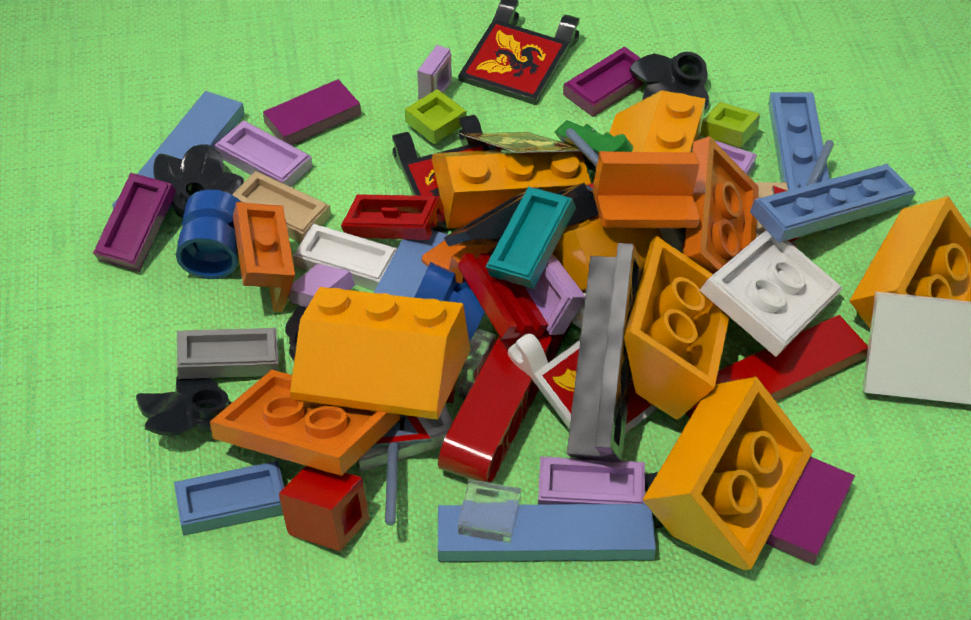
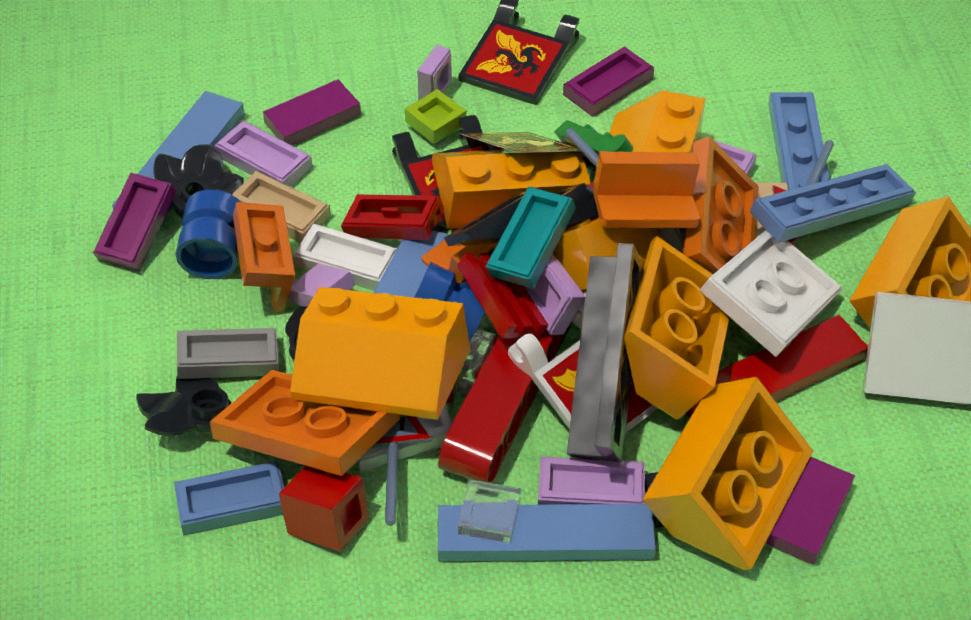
black plate [629,52,709,111] -> none
lime plate [700,102,760,148] -> none

